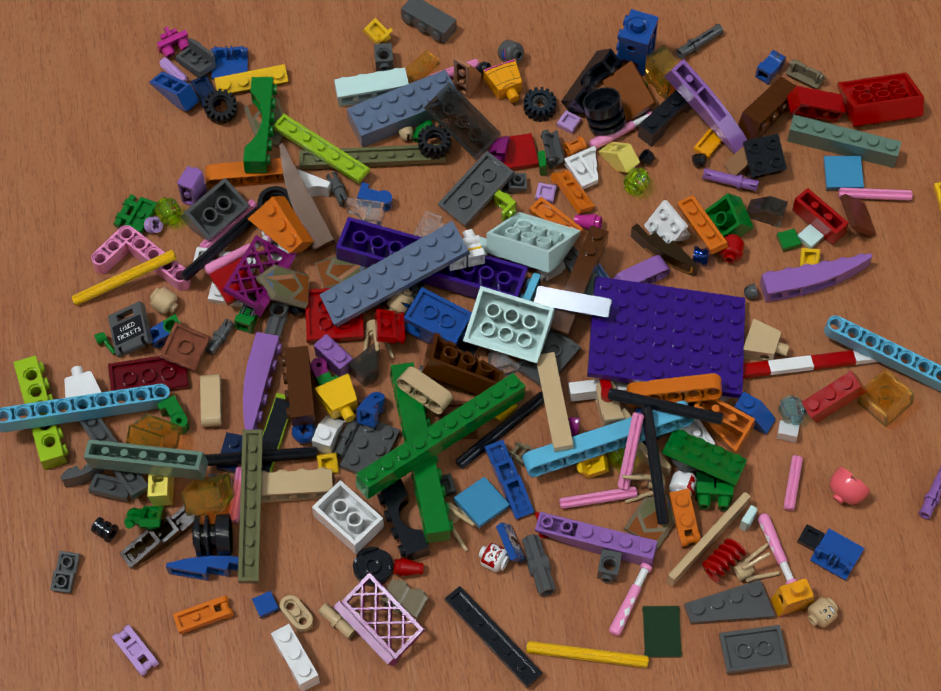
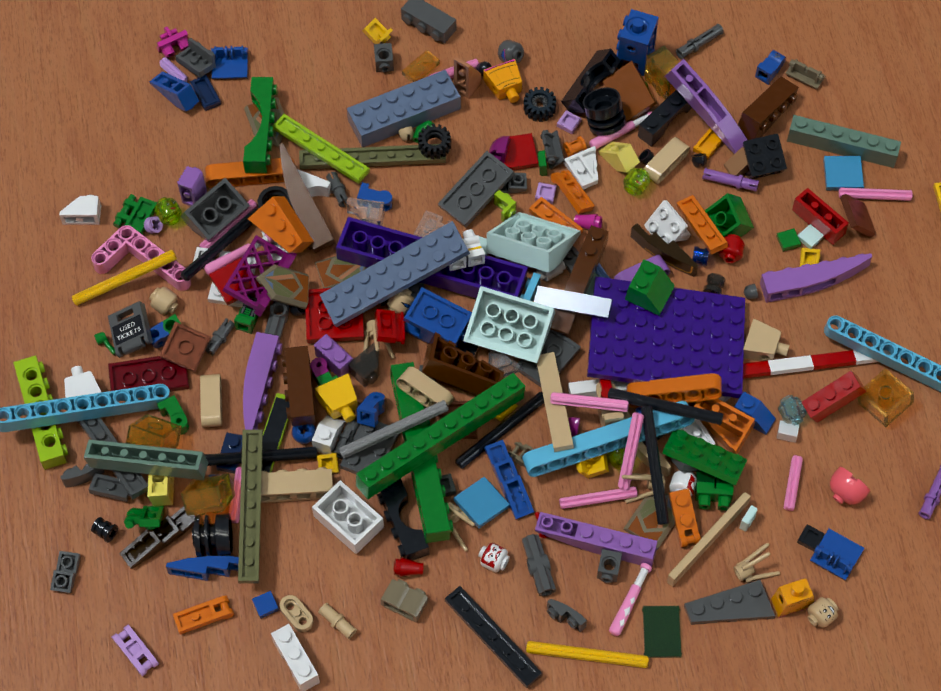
black tyre [204,89,237,124] -> none
yellow plate [214,64,289,94] -> none
light aqua brick [334,68,409,107] -> none
fence [334,572,425,666] -> none
black tile [353,547,393,587] -> none
clear smoke slope [424,82,501,160] -> none
blue tile [496,522,526,563] -> none
red piece [702,538,746,583] -> none
dark grey plate [719,625,789,674] -> none
clear smoke slope [747,196,788,228] -> none
bright pink piece [758,513,797,584] -> none
red brick [787,86,846,122] -> none
red slope [837,72,924,127] -> none
none -> white slope [59,195,101,225]
none -> light grey axle [339,400,449,458]
none -> dark grey slope [547,599,587,632]
none -> bright pink axle [550,392,629,412]
none -> green slope [625,259,675,316]
none -> tan beam [643,137,690,184]
none -> clear smoke wheel [703,273,726,294]

